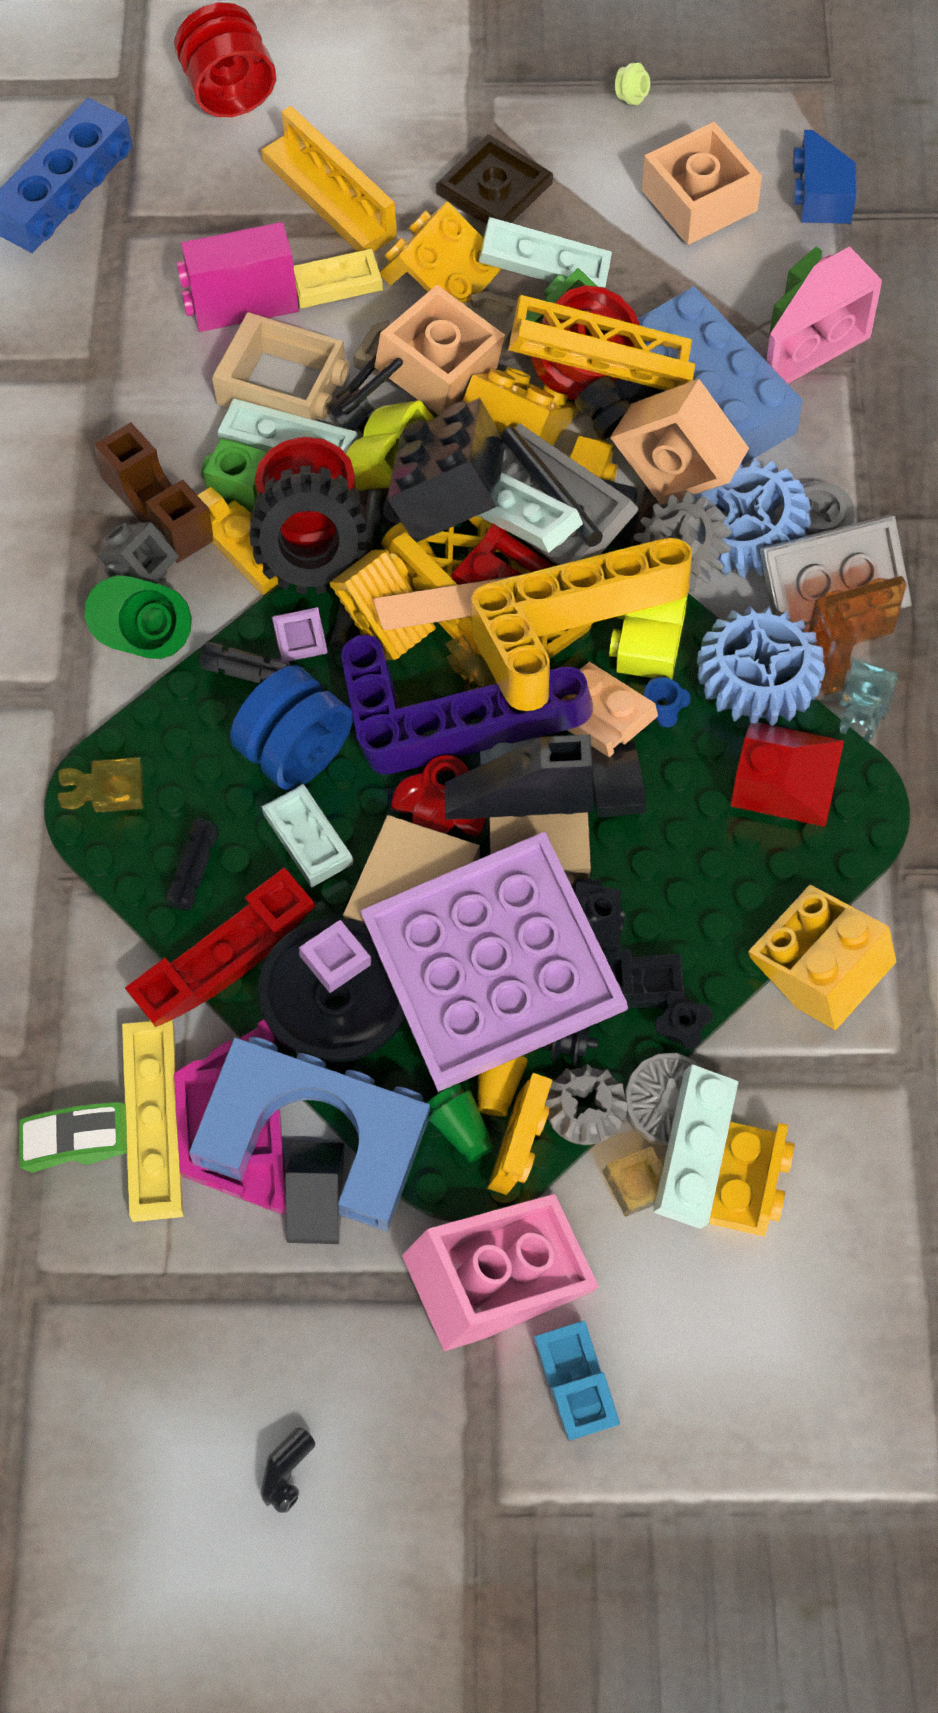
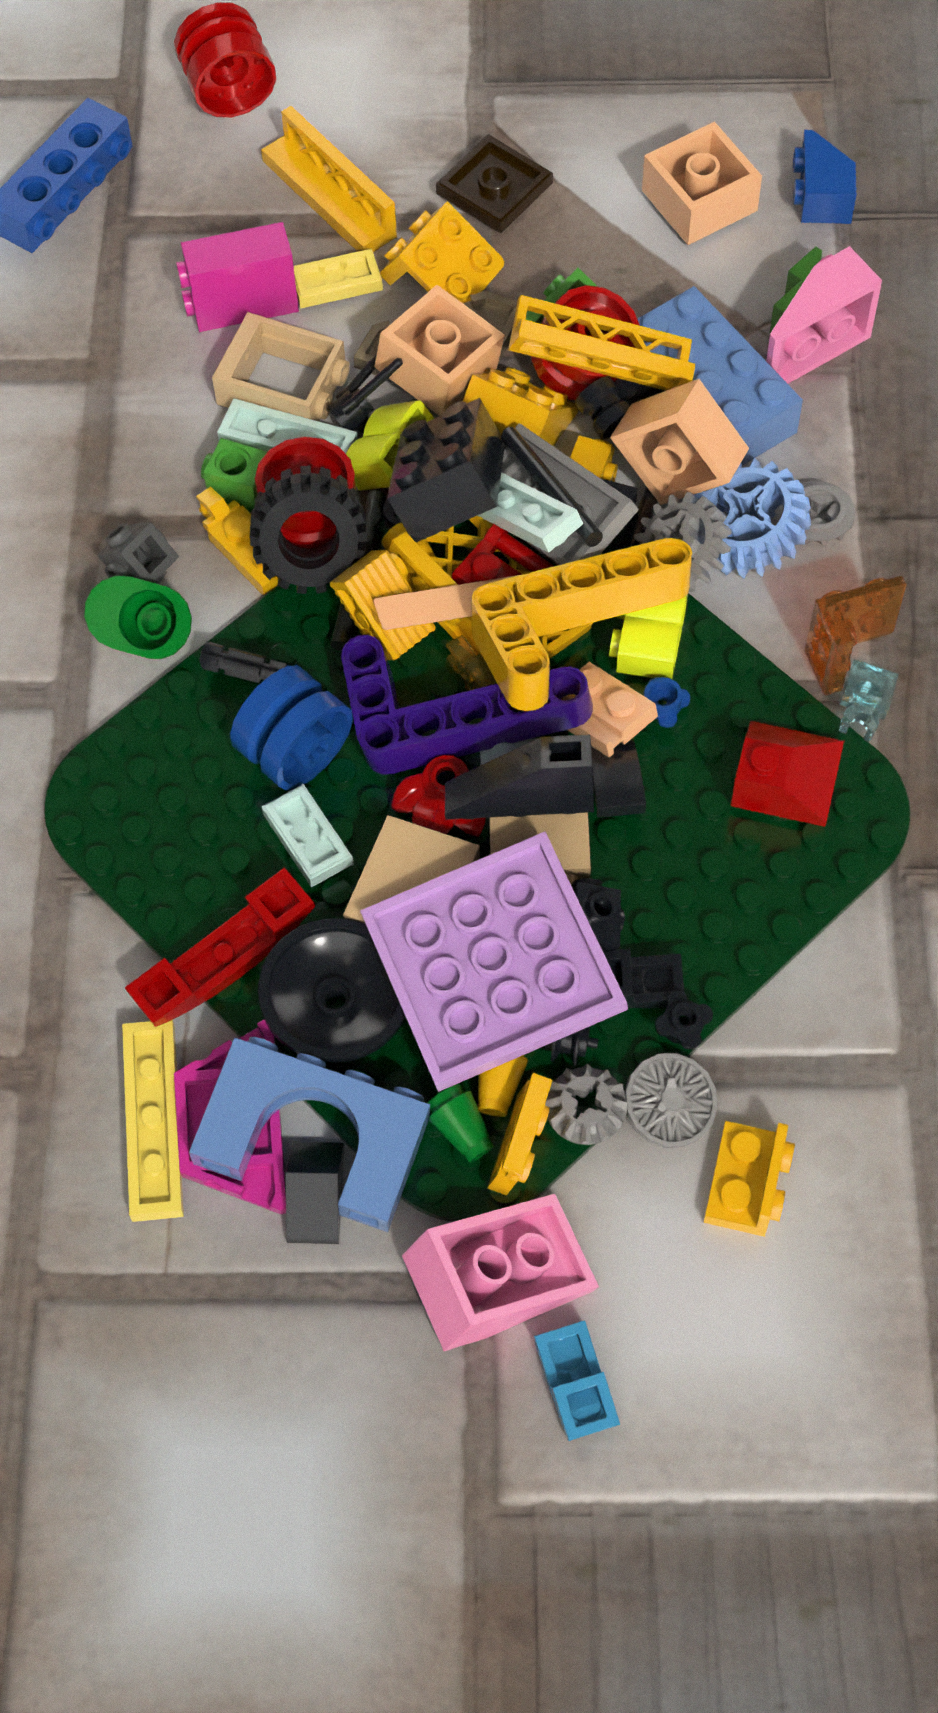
slope [19,1102,127,1173] -> none
clear yellow plate [58,757,143,812] -> none
reddish brown arch [94,422,214,563] -> none
black axle [166,819,218,911] -> none
black arm [260,1427,315,1513] -> none
lavender slope [272,607,328,662] -> none
lavender plate [299,920,371,993] -> none
light aqua plate [478,217,612,288] -> none
clear yellow plate [602,1147,666,1217] -> none
yellowish green plate [615,63,650,105] -> none
light aqua plate [653,1064,739,1229] -> none
light blue gear [697,605,825,726] -> none
yellow slope [748,885,897,1031] -> none
light grey tile [759,515,912,632] -> none

